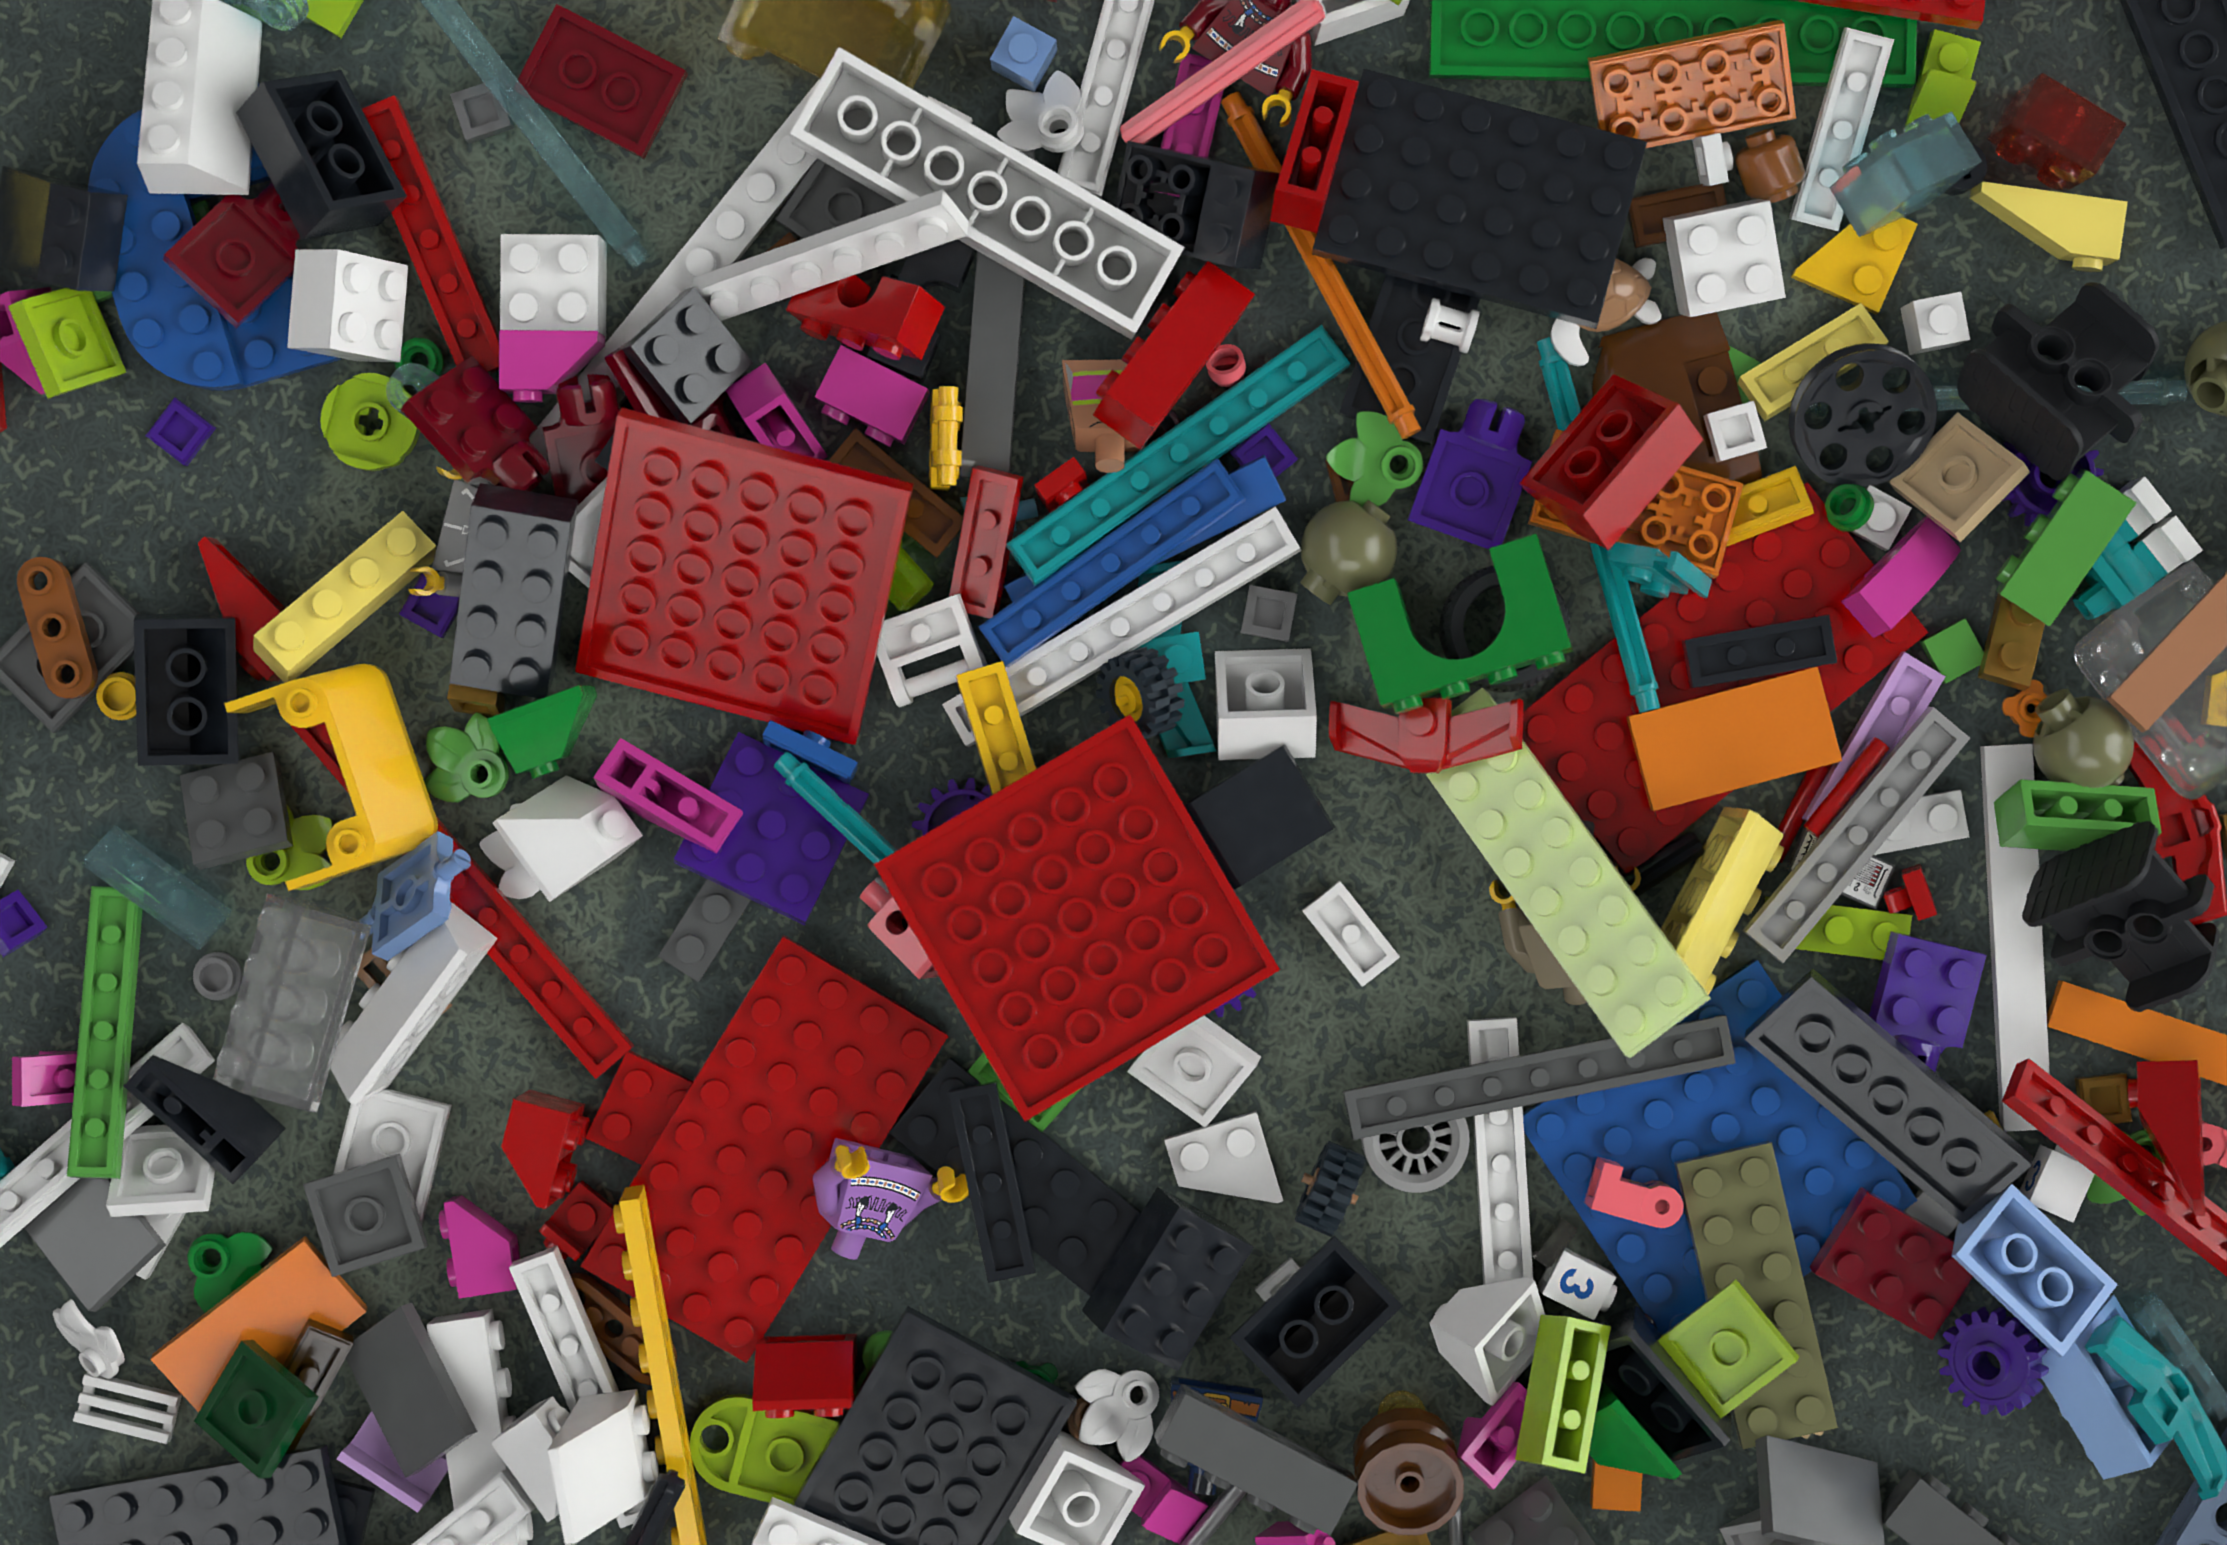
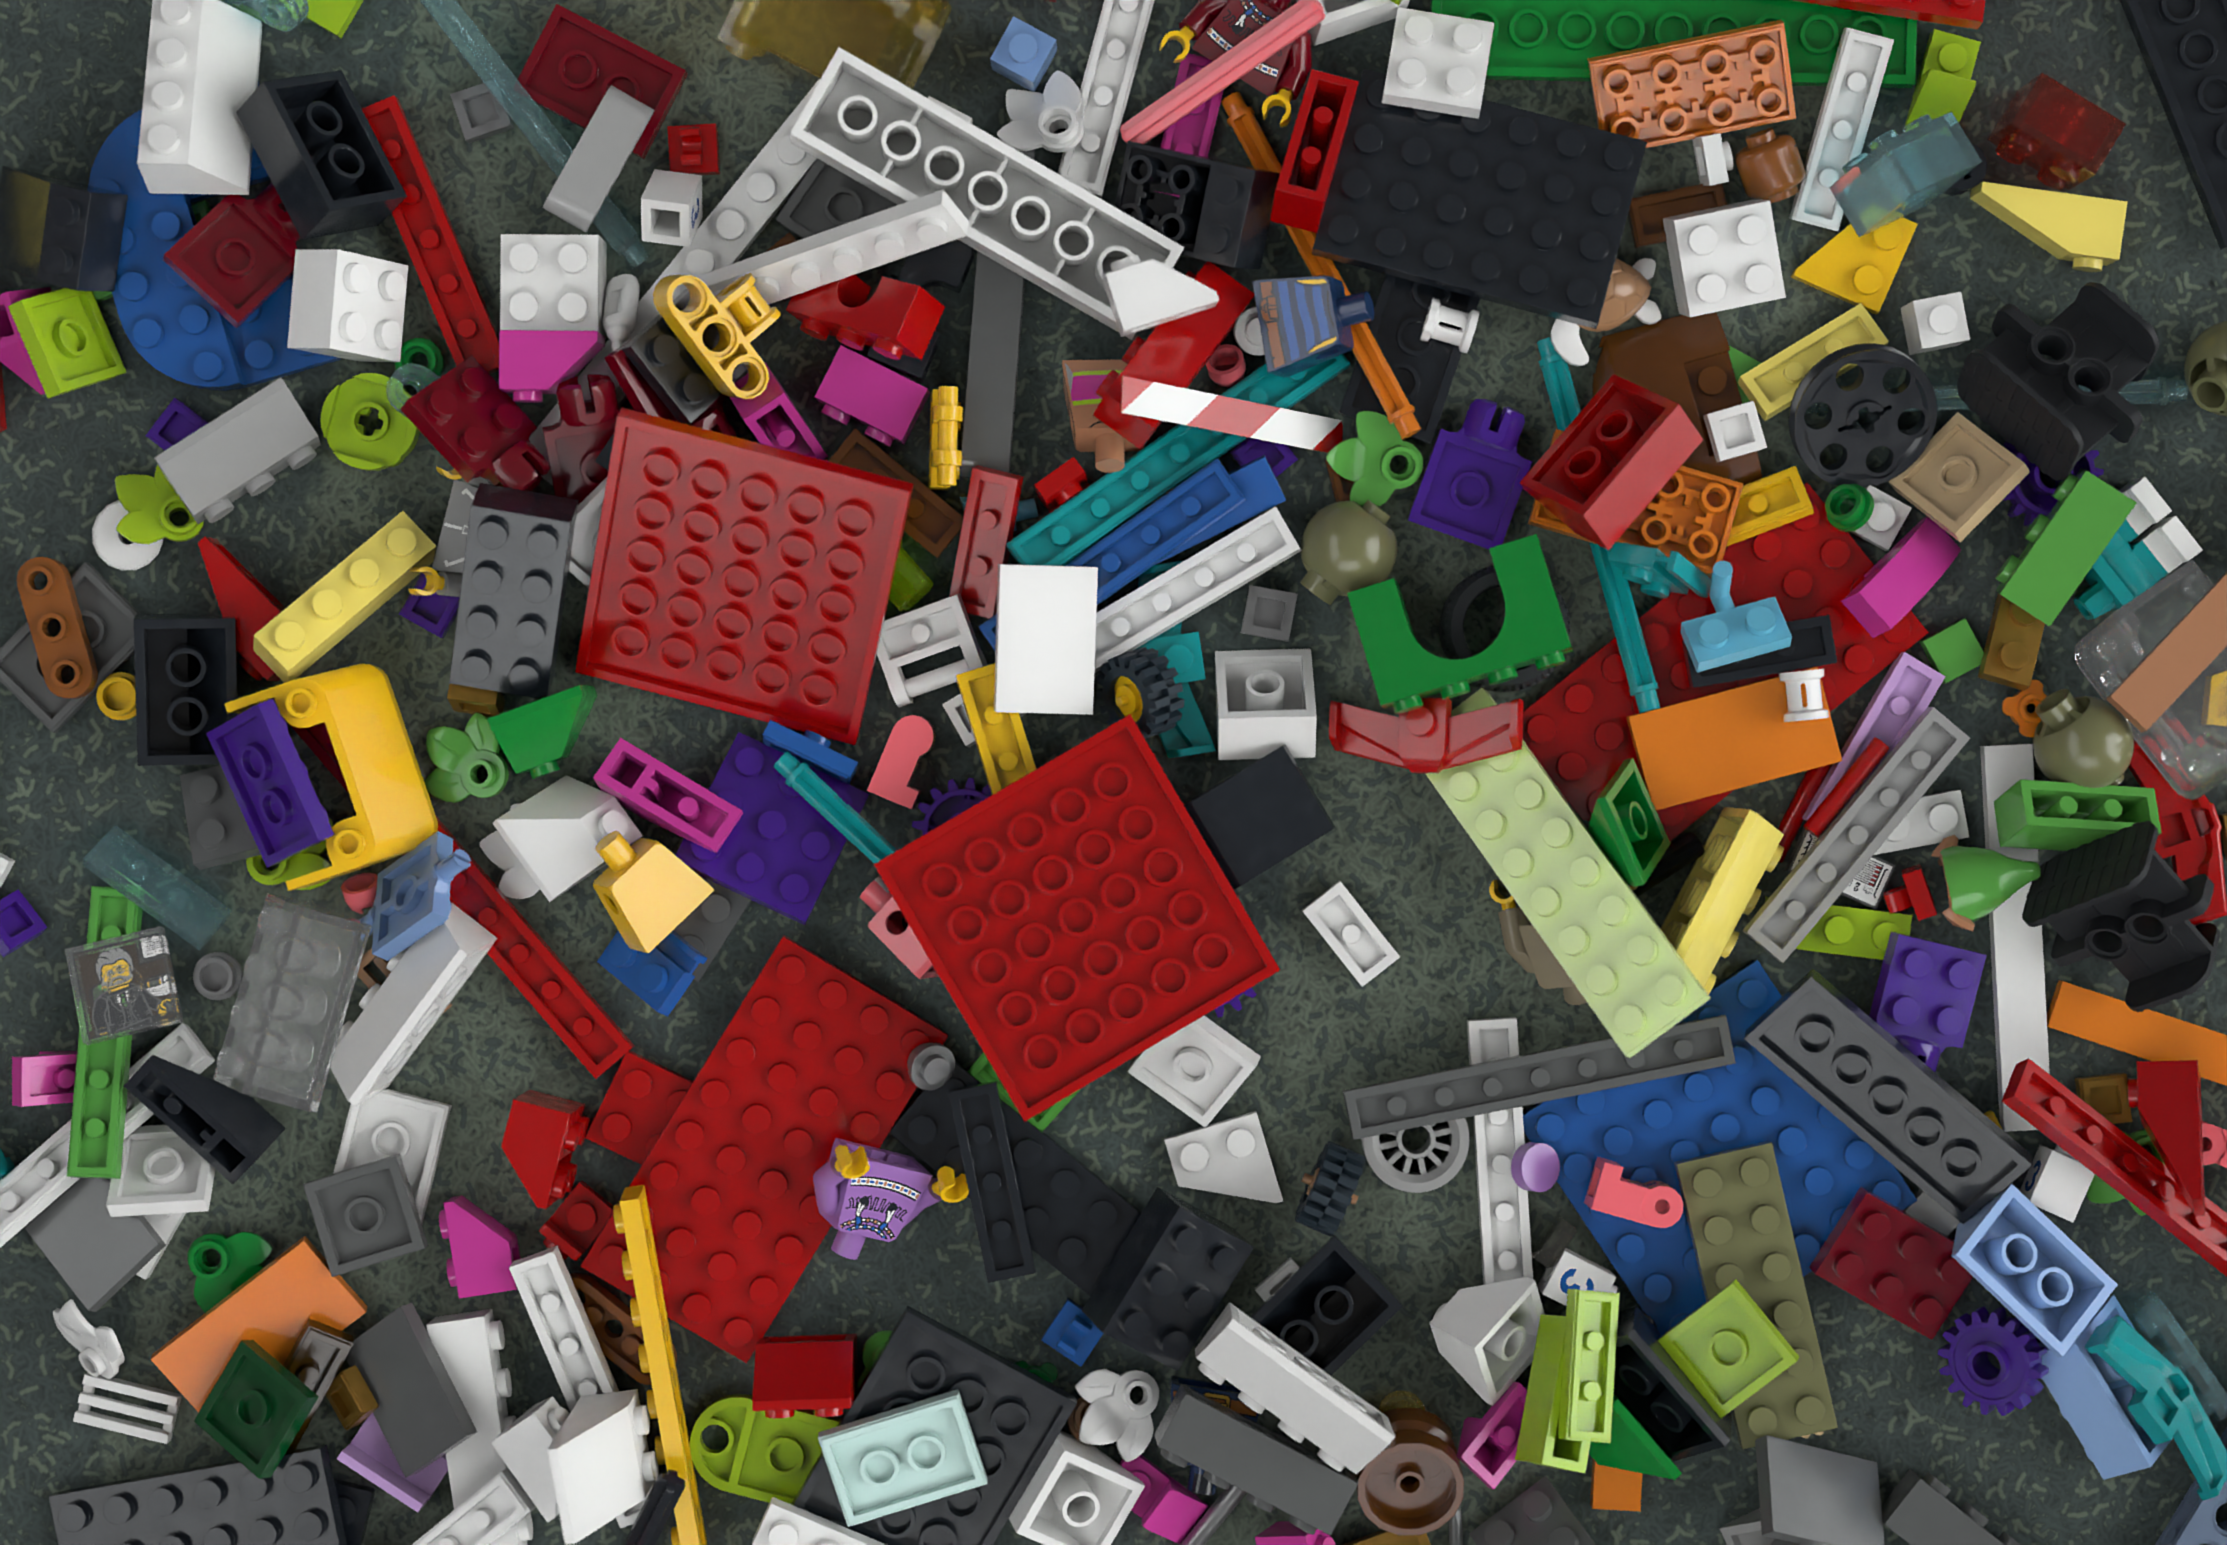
none -> clear tile [65,926,183,1045]
none -> white piece [92,500,163,571]
none -> lime plate [115,464,204,544]
none -> light grey slope [154,377,321,524]
none -> dark purple plate [206,699,334,867]
none -> pearl gold tile [325,1365,379,1431]
none -> coral hinge [341,873,378,914]
none -> light grey beam [543,85,655,233]
none -> yellow torso [593,831,714,954]
none -> blue plate [597,931,708,1016]
none -> white piece [602,274,640,351]
none -> white brick [641,169,703,247]
none -> yellow piece [653,273,781,399]
none -> red tile [667,123,720,175]
none -> light aqua tile [818,1389,988,1527]
none -> coral leg [867,715,936,810]
none -> flat silver plate [907,1043,955,1091]
none -> white tile [994,564,1098,714]
none -> blue tile [1041,1298,1104,1367]
none -> white slope [1102,255,1219,337]
none -> sticker [1121,376,1343,453]
none -> white slope [1195,1302,1395,1475]
none -> white plate [1234,307,1265,356]
none -> torso [1252,276,1374,378]
none -> white plate [1382,7,1494,119]
none -> medium lavender tile [1511,1142,1560,1192]
none -> lime tile [1558,1289,1619,1443]
none -> green slope [1588,758,1670,887]
none -> medium azure plate [1680,561,1792,673]
none -> white bush [1779,669,1829,722]
none -> bright green hat [1931,835,2041,932]

